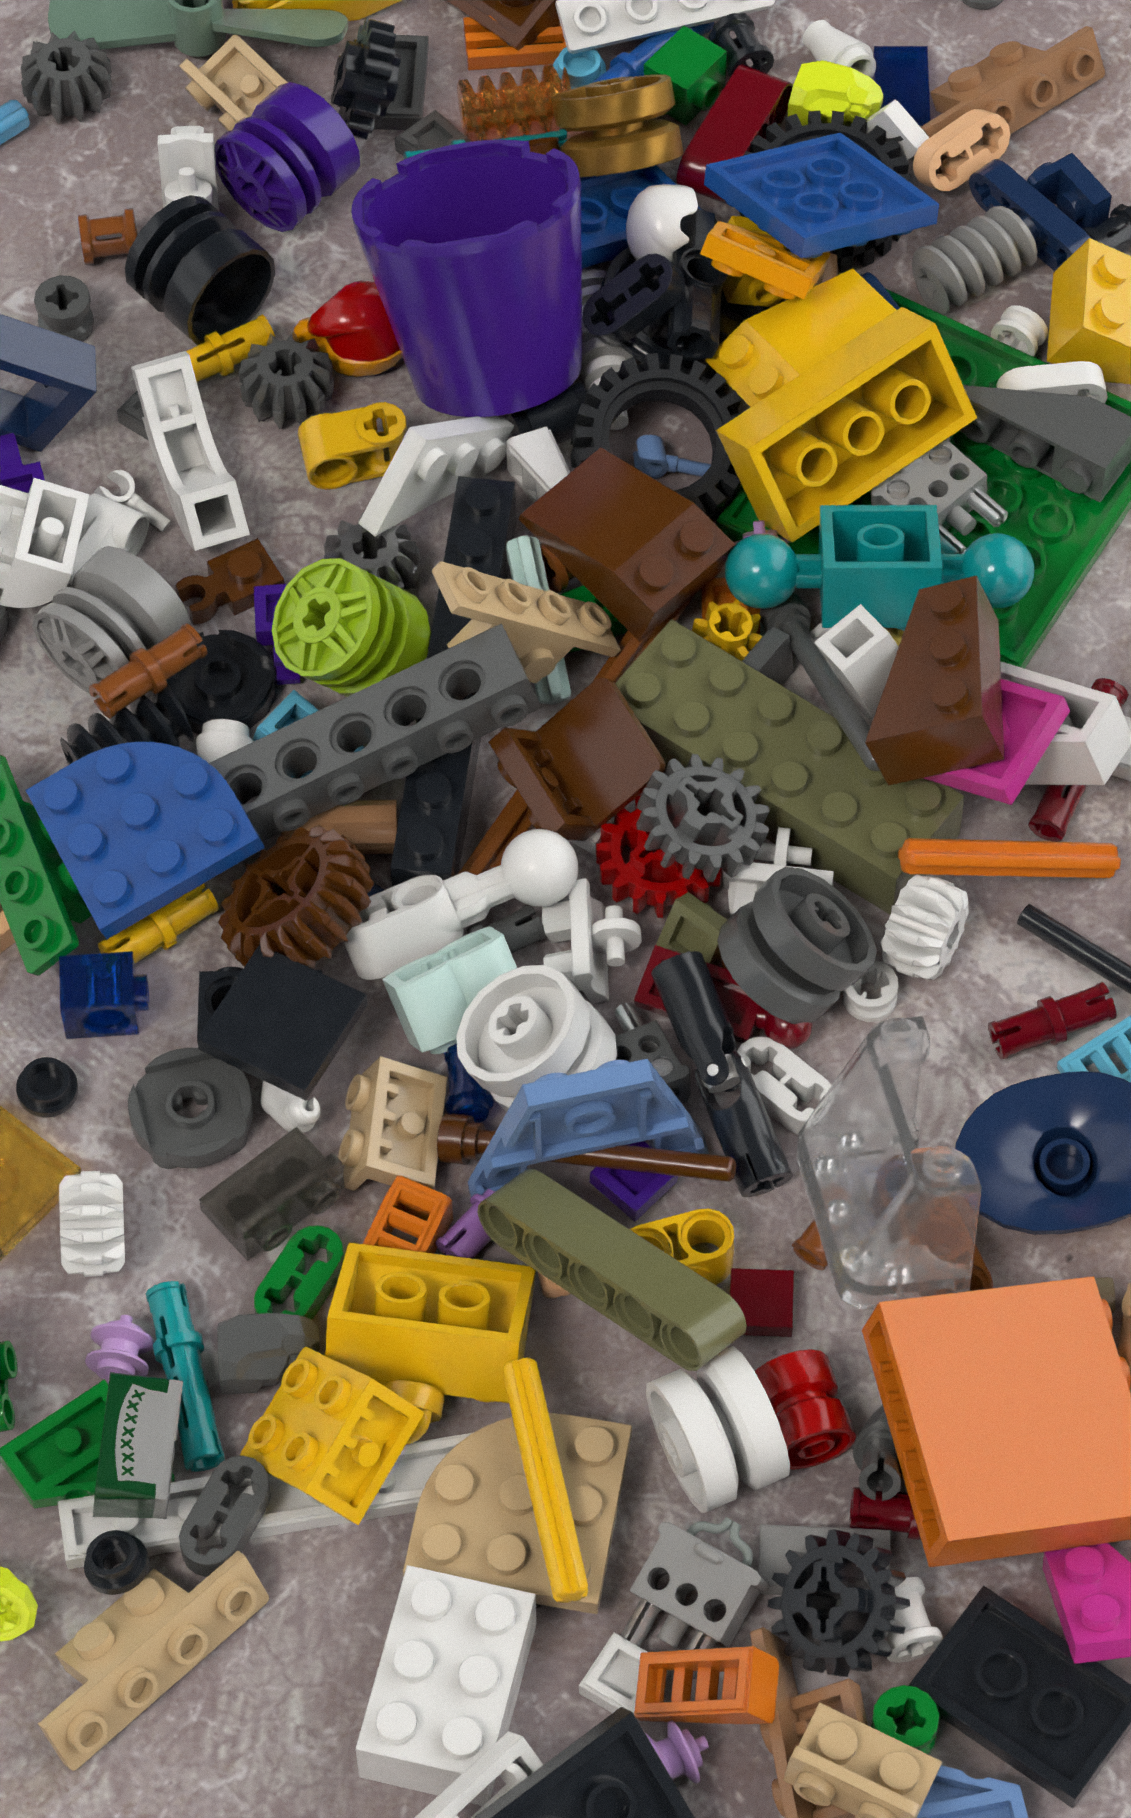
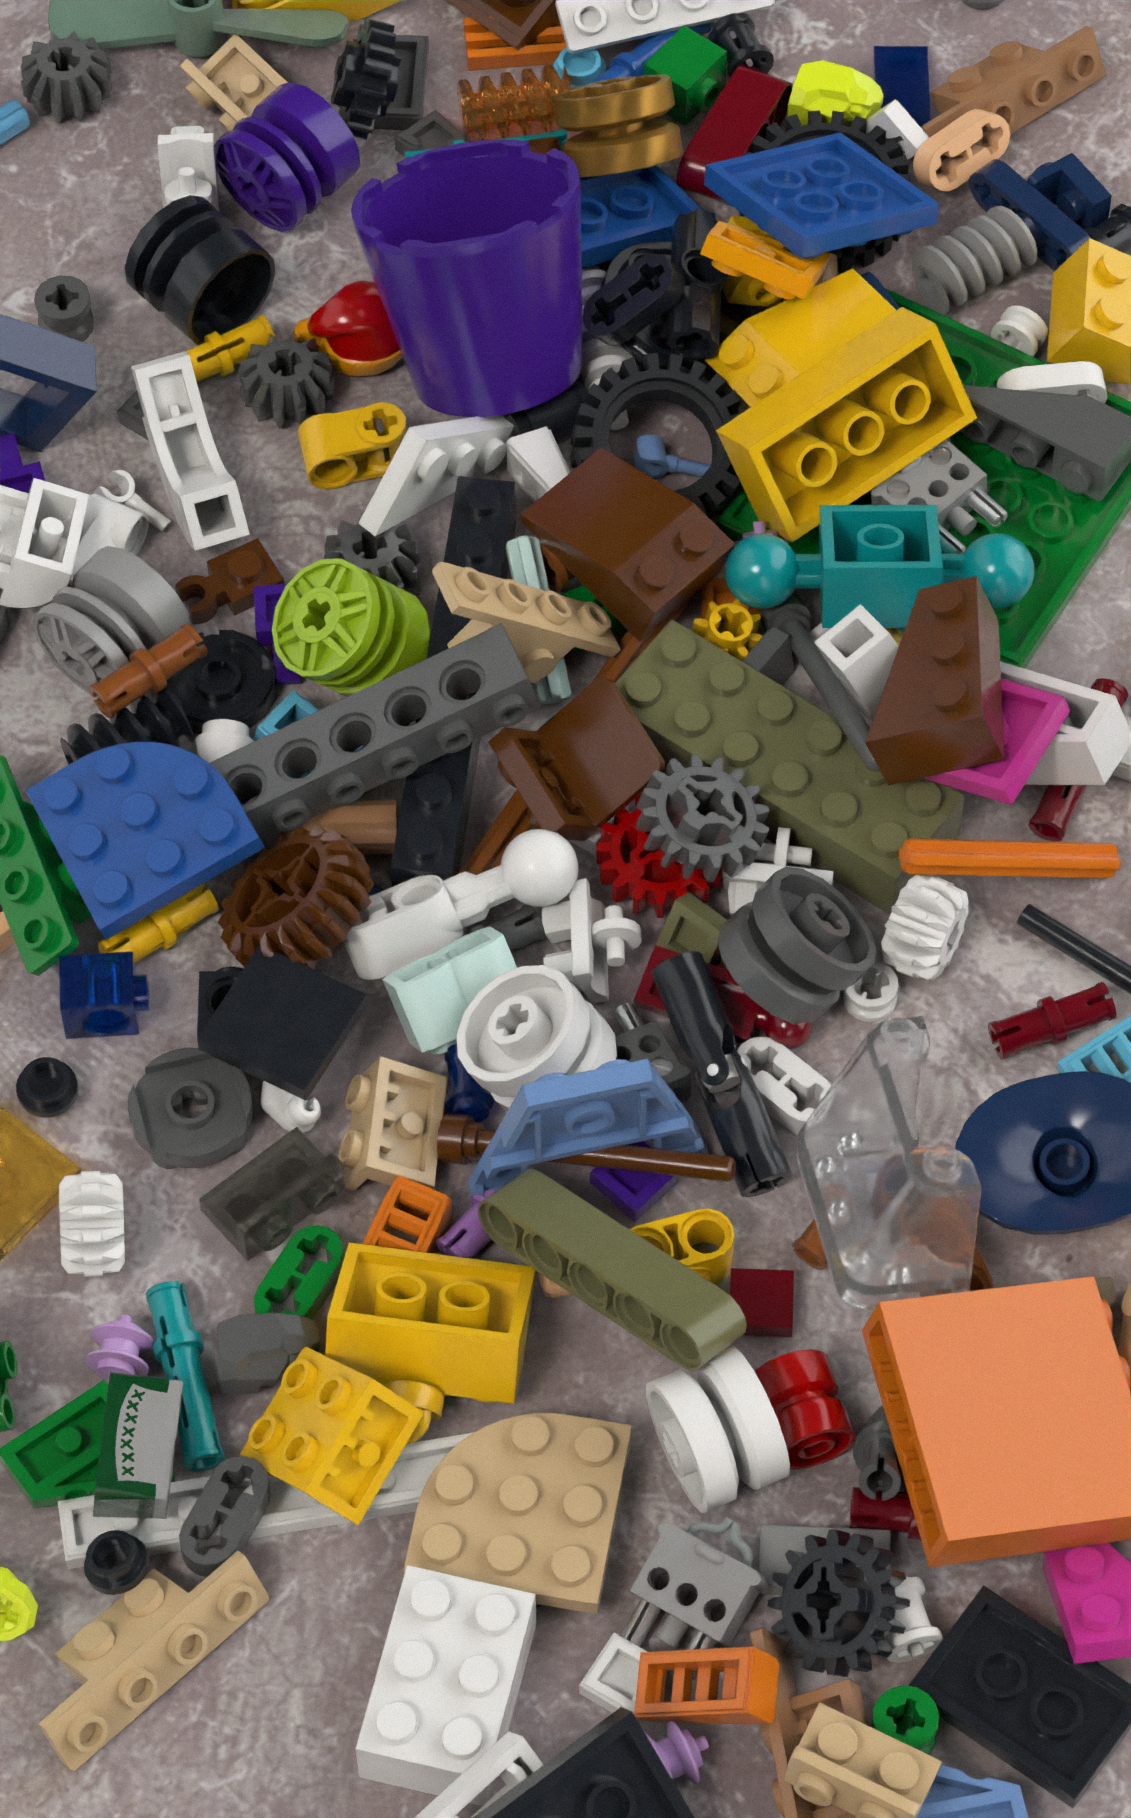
dark orange bush [78,208,137,265] -> none
yellow axle [503,1357,588,1603] -> none
white hair [626,184,698,262] -> none
white cone [803,20,876,78] -> none

